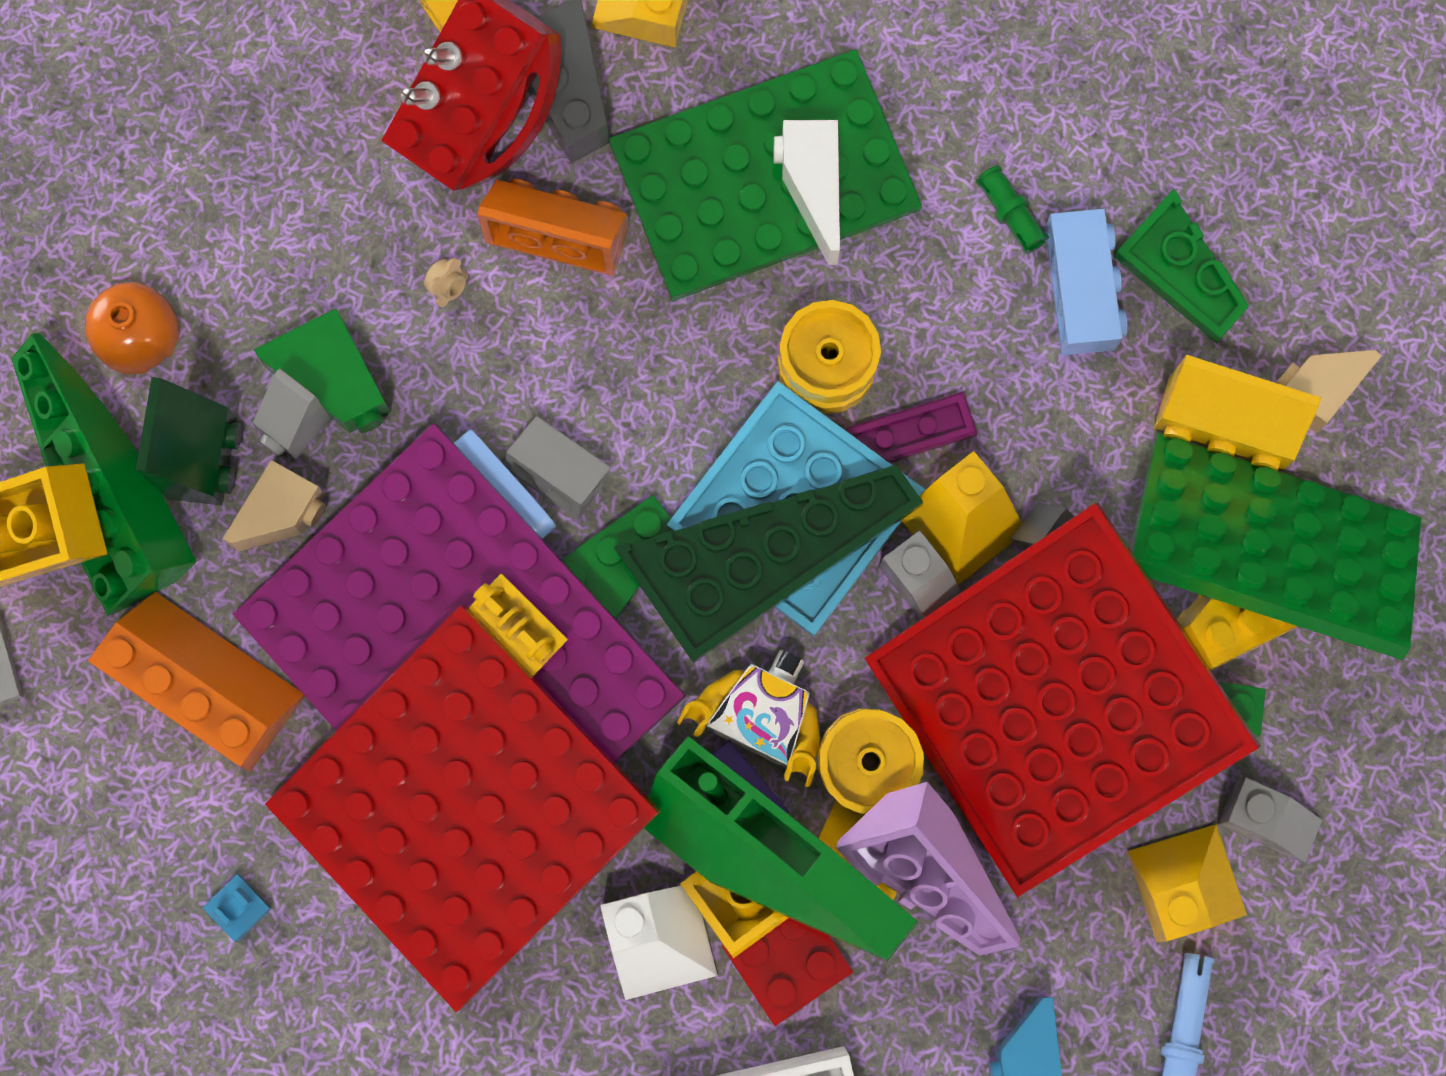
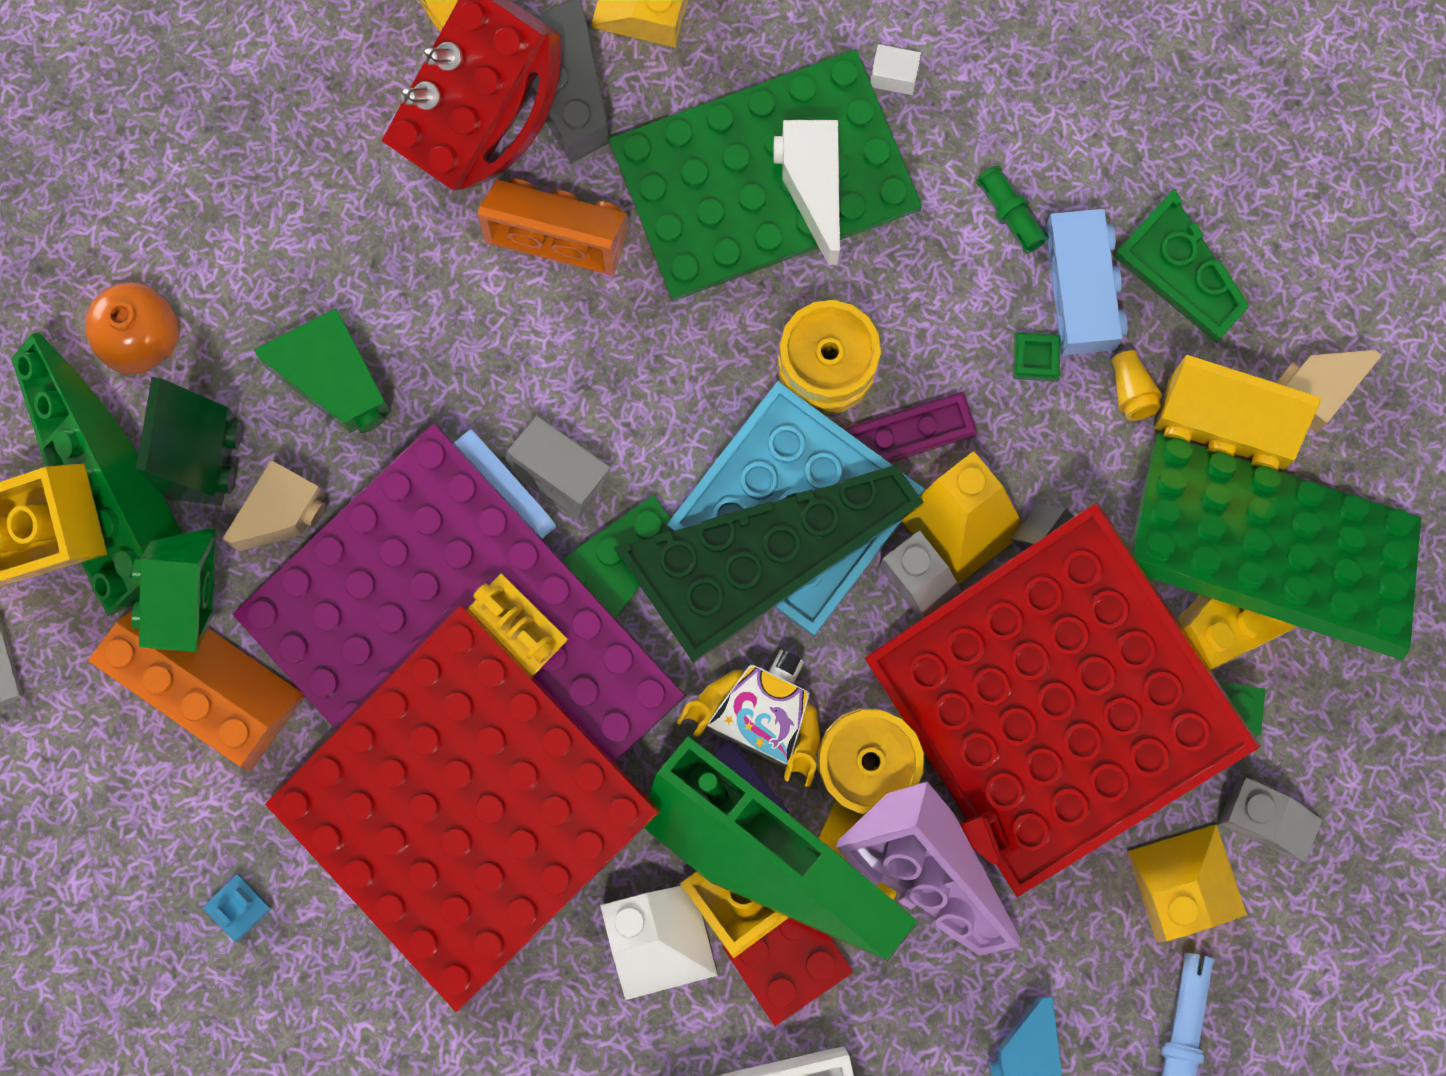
light grey slope [253,368,330,460] -> none
tan plate [424,258,468,307] -> none
none -> green slope [131,529,216,652]
none -> white slope [870,44,921,95]
none -> red slope [959,810,1011,865]
none -> green tile [1013,332,1061,382]
none -> yellow cone [1111,350,1163,421]

